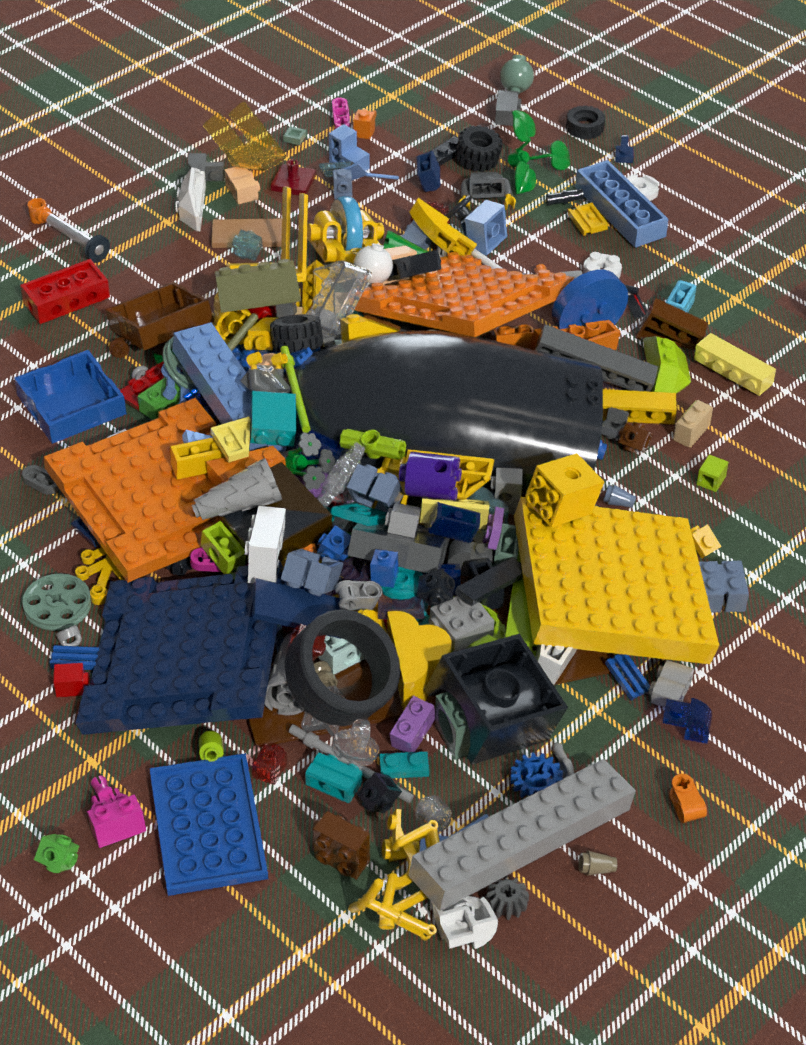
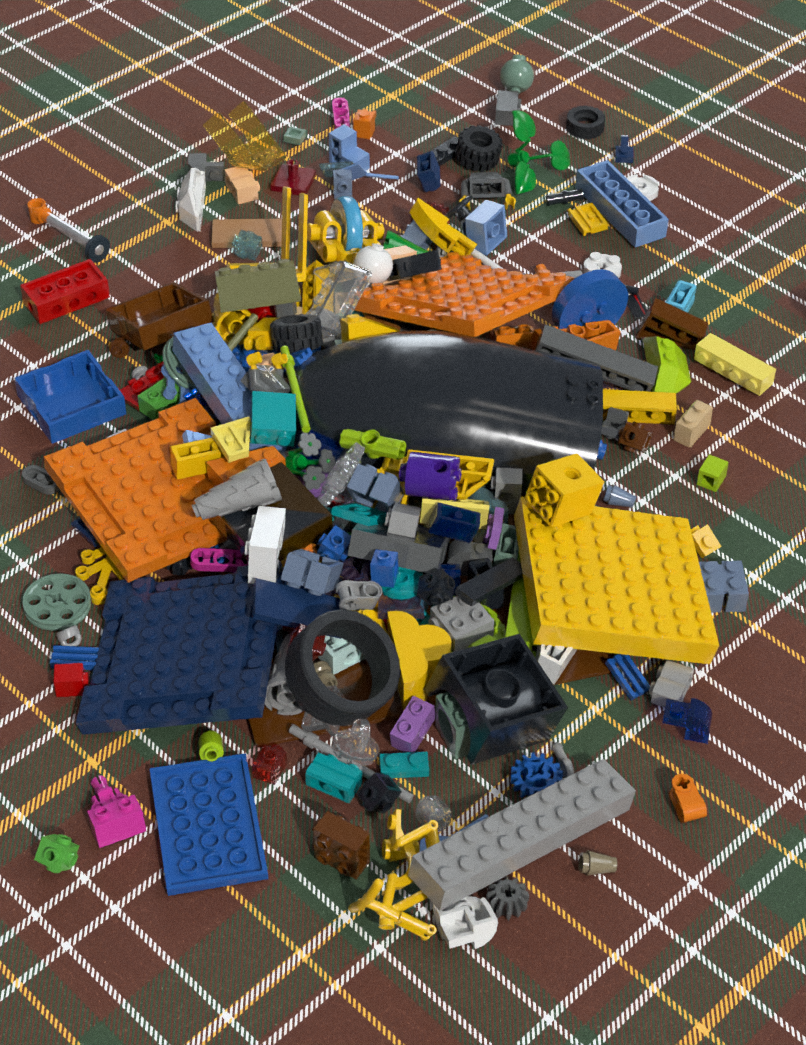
lime brick [201,521,246,575] -> none

